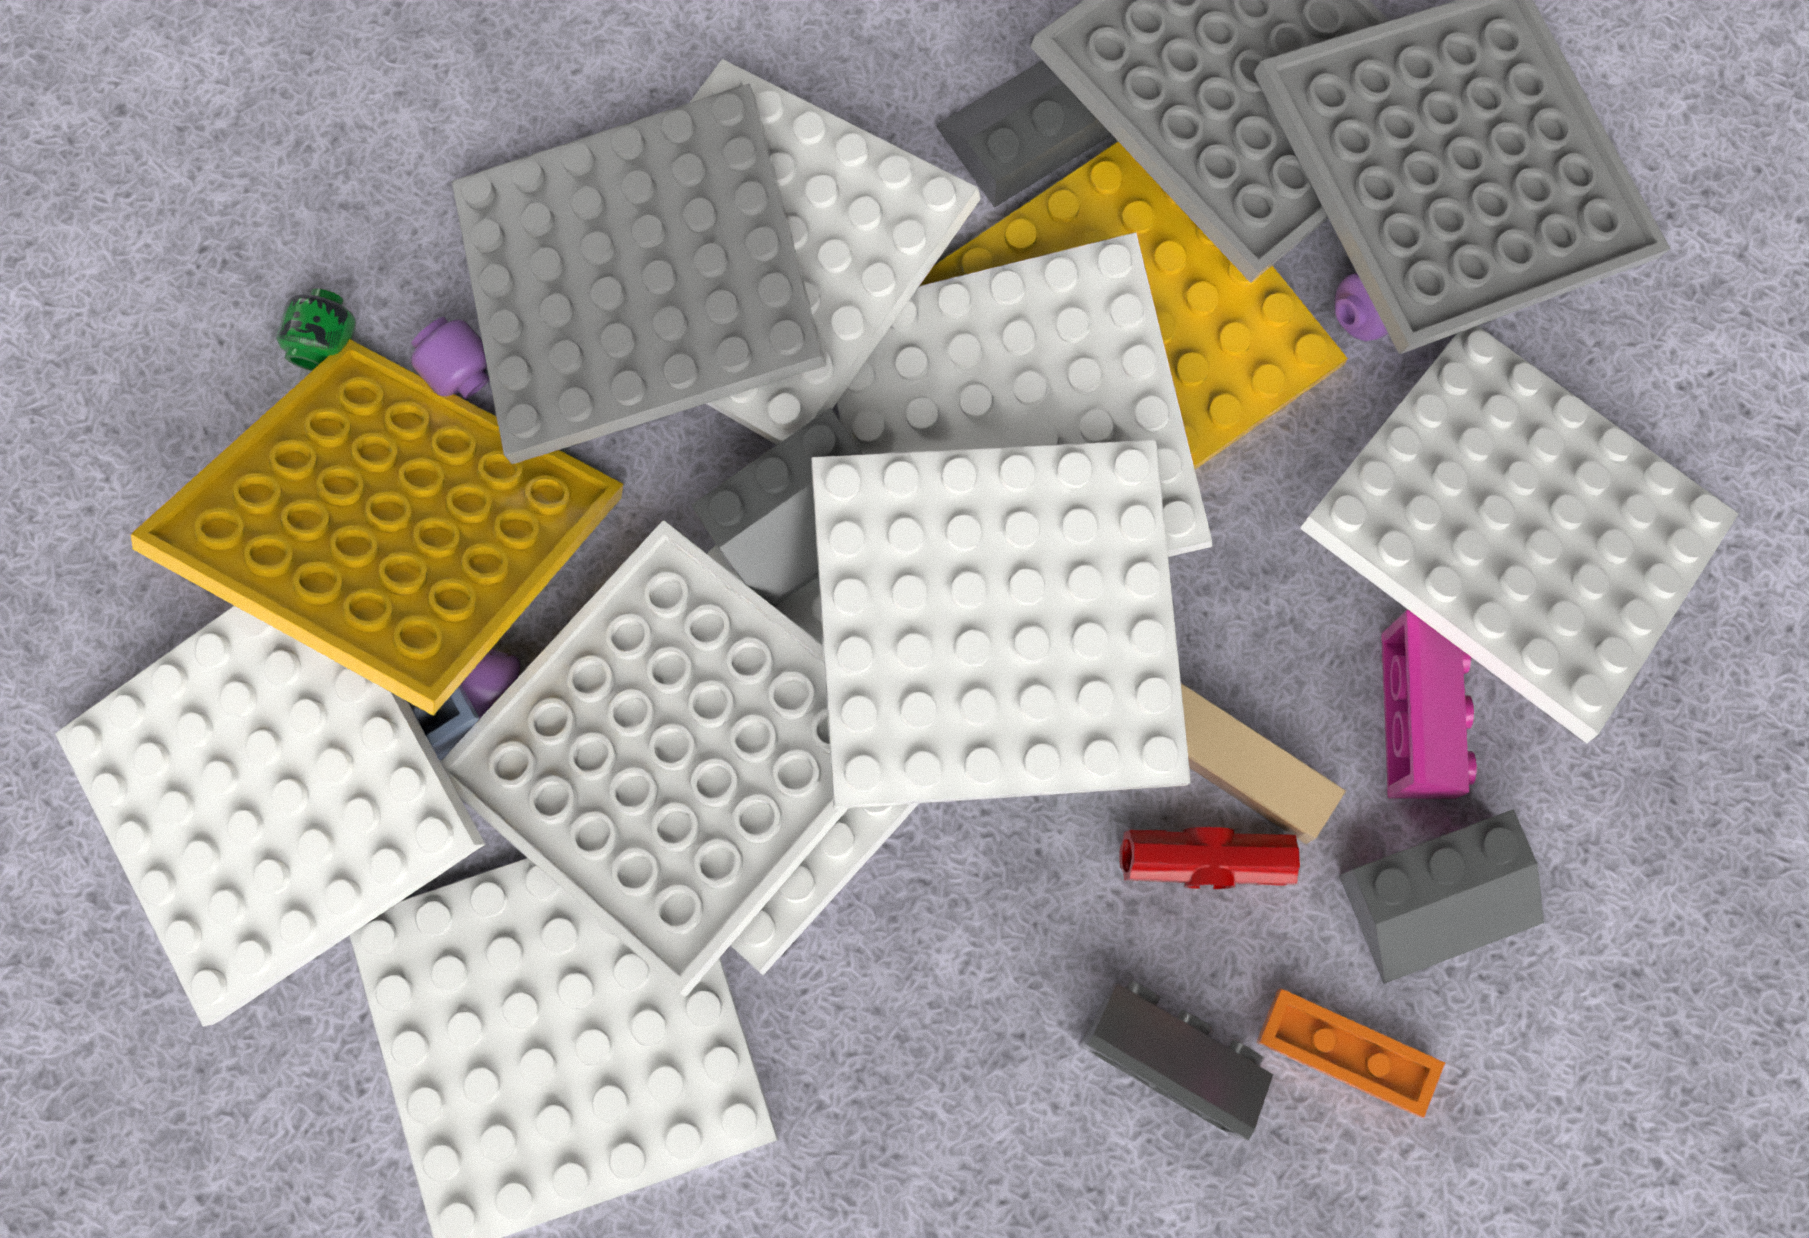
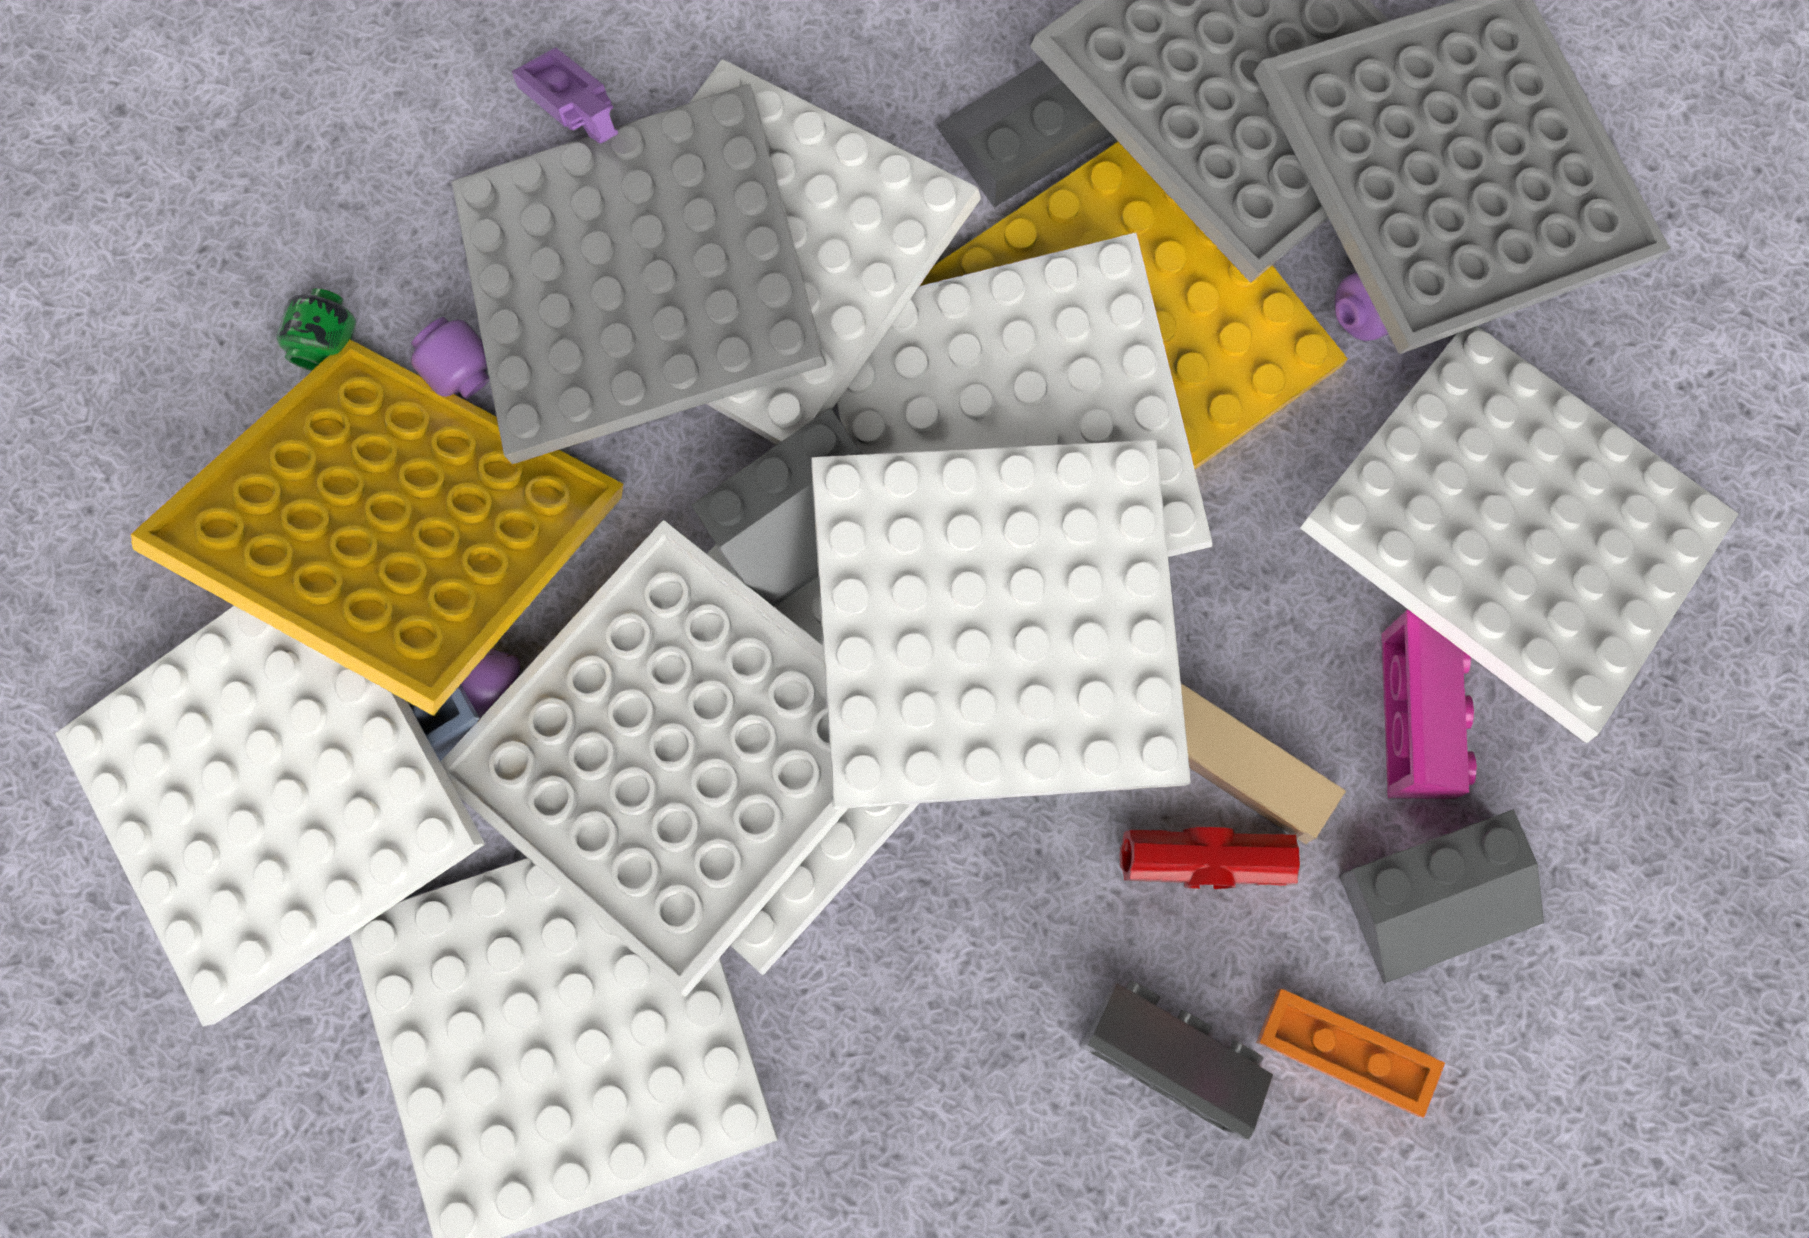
none -> medium lavender hinge [512,48,618,144]

